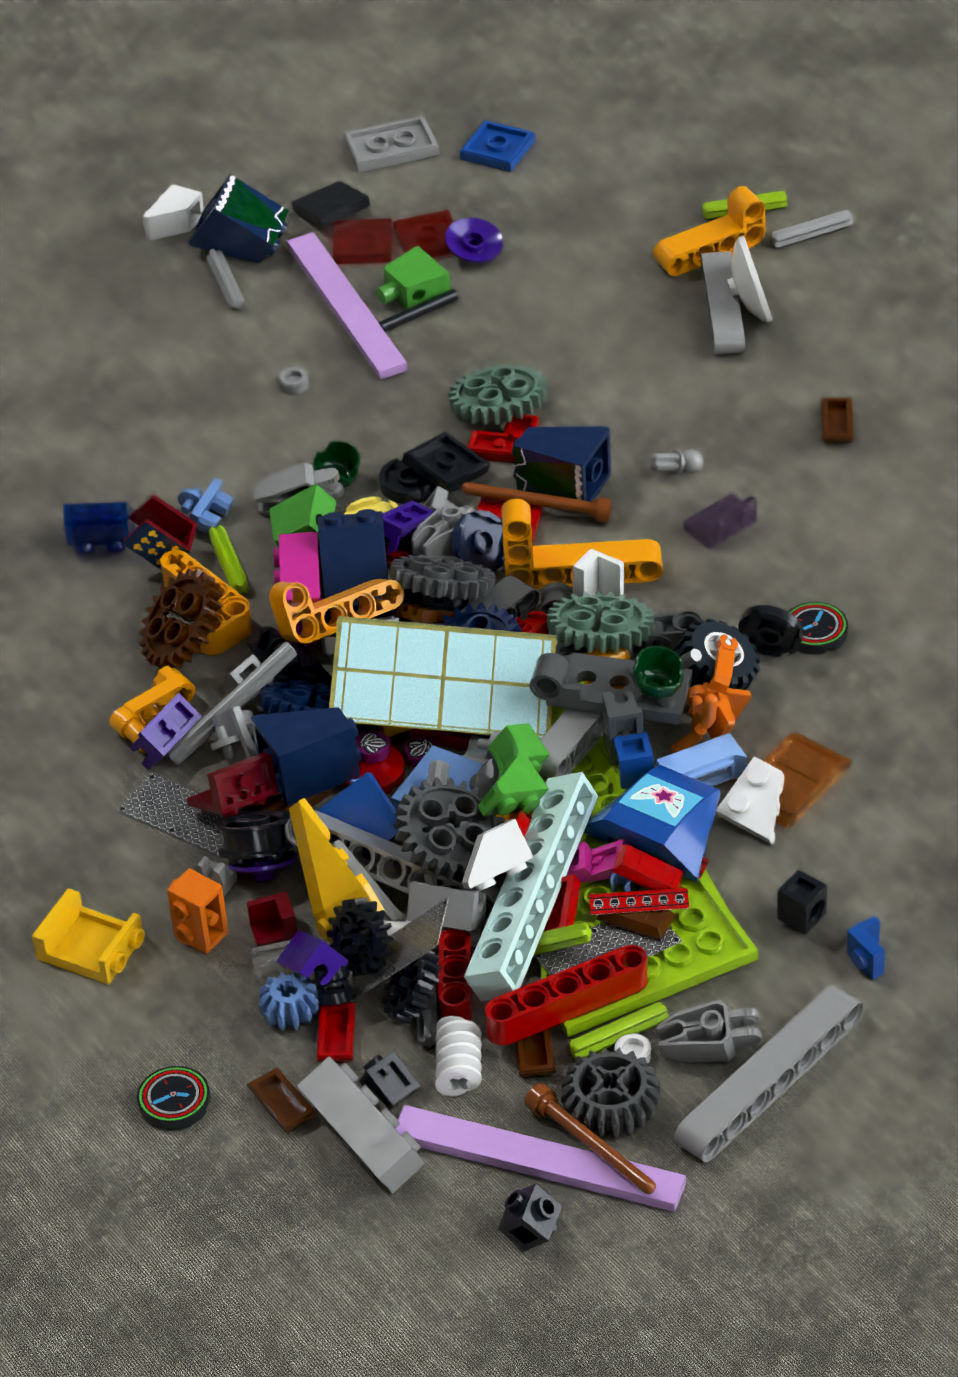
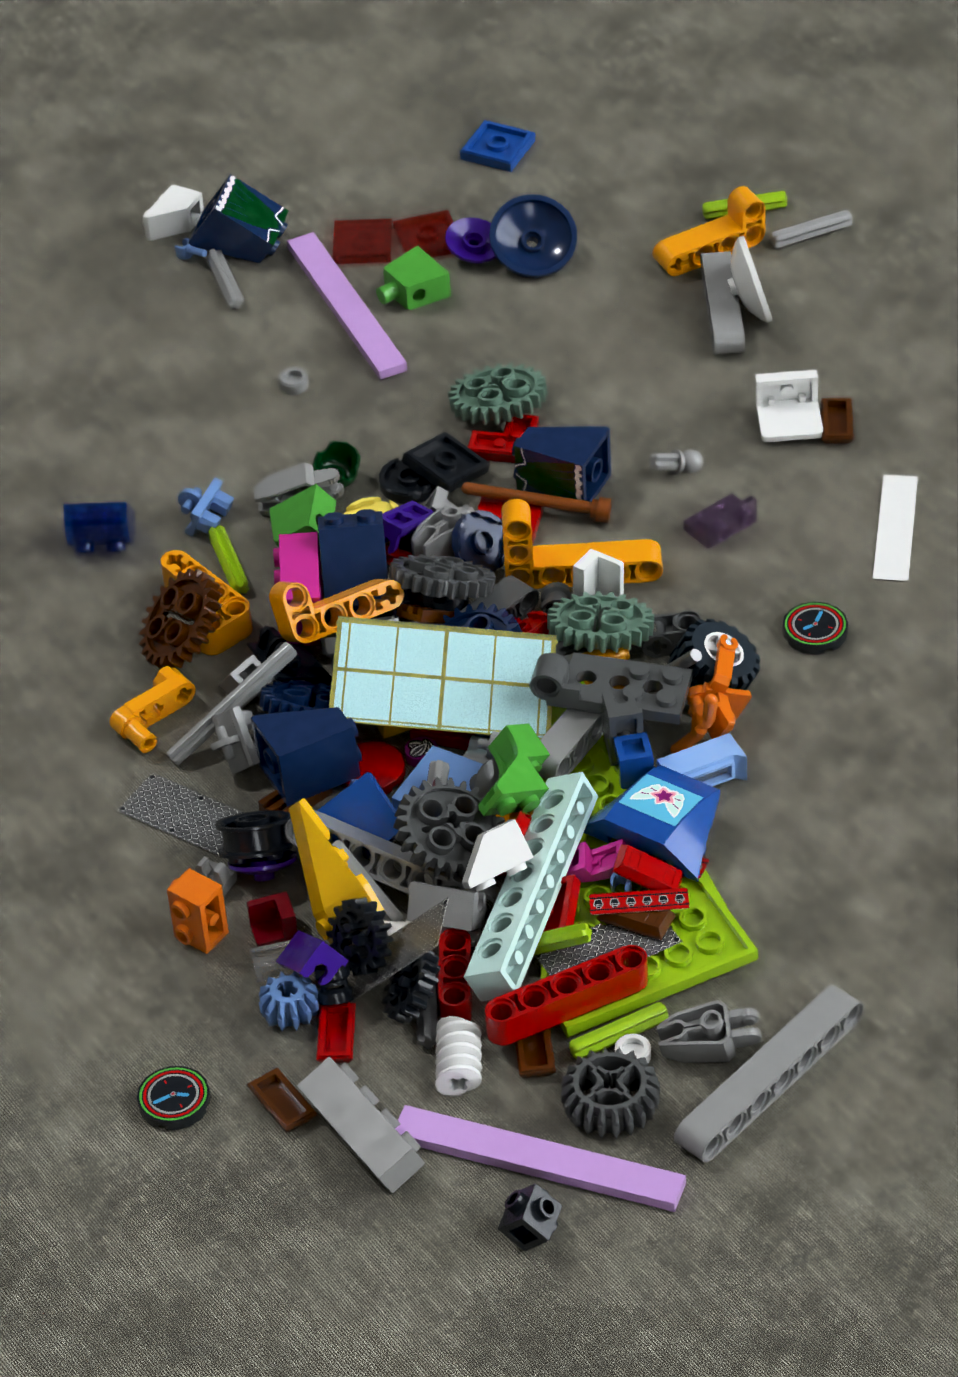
yellow panel [32,888,145,985] -> none
piece [123,495,197,570] -> none
hinge [131,693,202,770] -> none
dark red bracket [186,752,279,817] -> none
black tile [292,180,371,227] -> none
light grey tile [343,116,440,173] -> none
tile [356,731,390,763] -> none
black bracket [359,1052,421,1110] -> none
black bar [378,289,459,332] -> none
dark orange piece [525,1083,656,1194] -> none
dark green hair [632,646,684,699] -> none
white wing [716,756,785,845] -> none
black tile [738,605,804,657] -> none
clear orange piece [763,732,852,829] -> none
black brick [777,869,827,934] -> none
blue bracket [847,916,885,980] -> none
none -> medium blue hand [174,238,207,260]
none -> dark blue dish [489,194,577,278]
none -> white bracket [755,370,823,442]
none -> white sticker [873,475,918,581]

